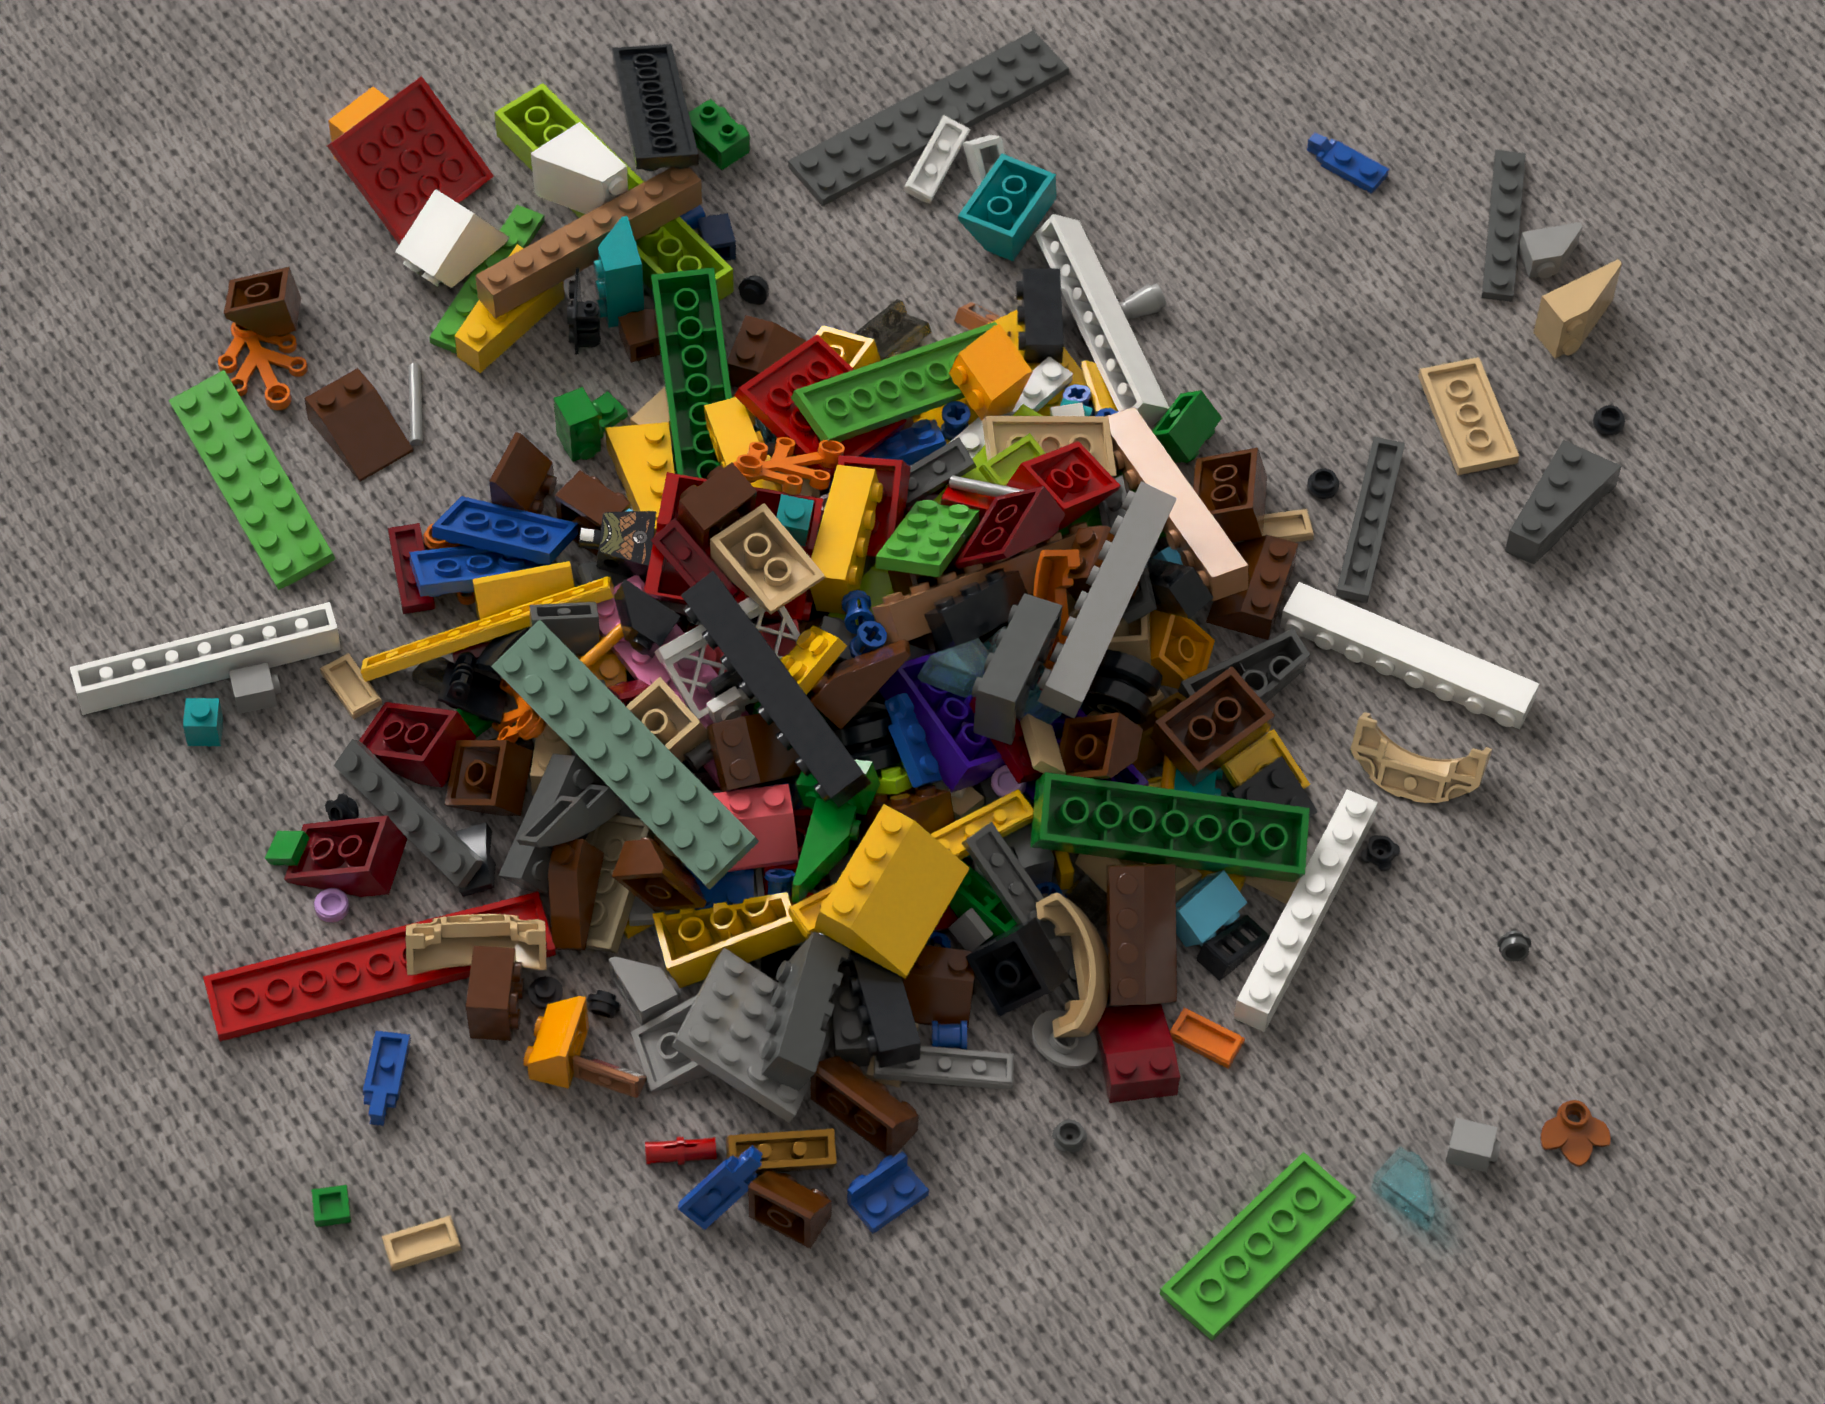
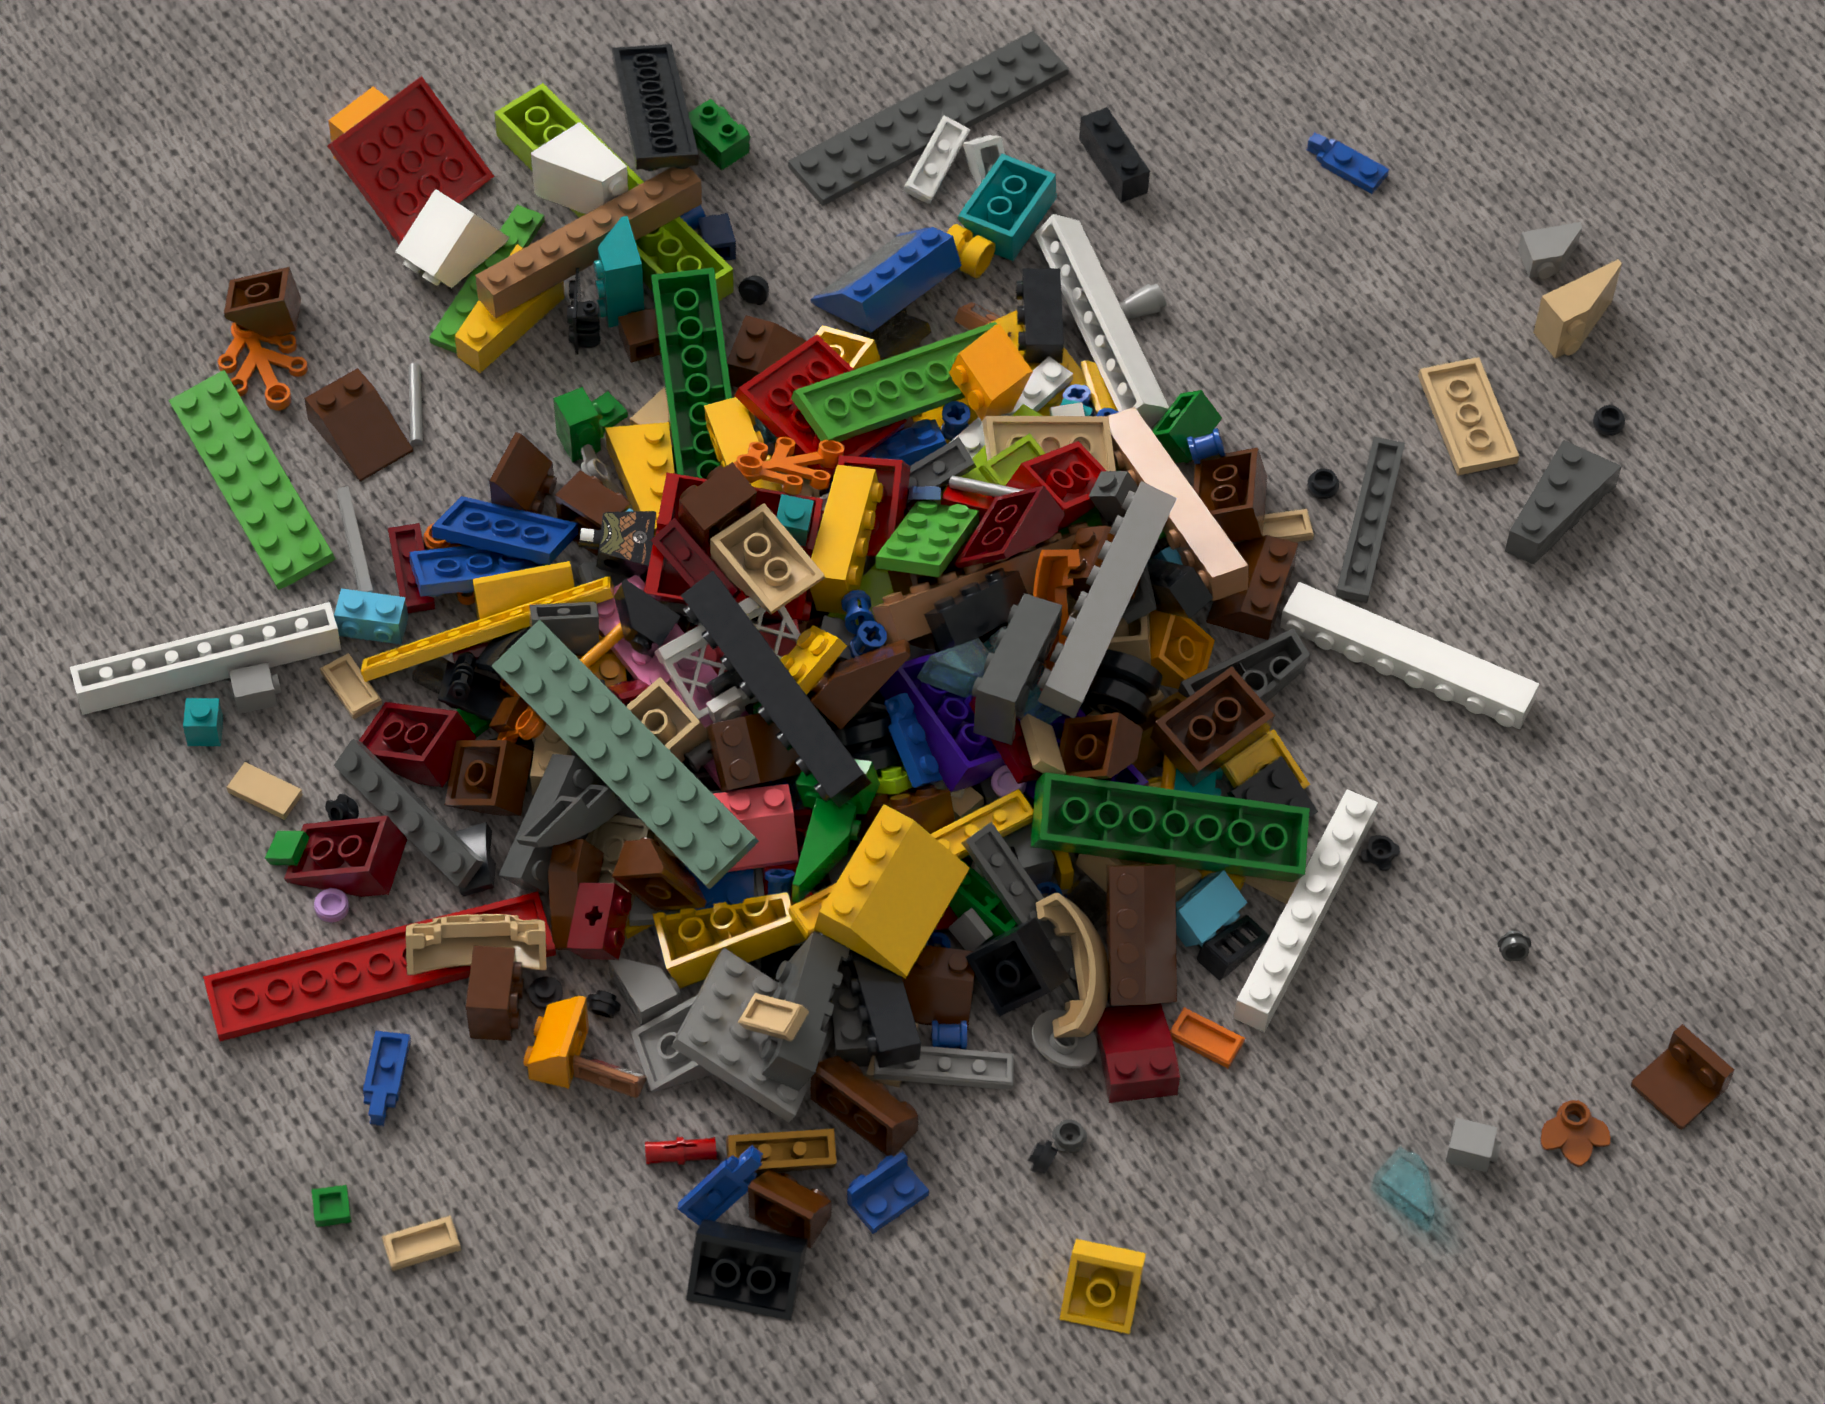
bright green plate [1159,1152,1356,1341] -> none
tan windscreen [1350,712,1492,803] -> none
dark grey plate [1481,150,1526,302] -> none
none -> tan tile [227,762,303,820]
none -> medium azure brick [334,588,408,645]
none -> light grey tile [336,486,373,593]
none -> reddish brown tile [489,696,528,733]
none -> dark red brick [567,883,632,960]
none -> light grey plate [581,444,624,495]
none -> black slope [686,1219,808,1321]
none -> tan tile [738,993,809,1041]
none -> blue slope [810,227,962,333]
none -> medium blue tile [908,486,941,500]
none -> yellow wheel [946,224,995,279]
none -> black plate [1028,1140,1058,1174]
none -> yellow slope [1059,1239,1146,1334]
none -> black brick [1079,107,1150,203]
none -> dark grey brick [1089,471,1138,522]
none -> blue bush [1187,428,1226,465]
none -> reddish brown bracket [1631,1024,1735,1130]

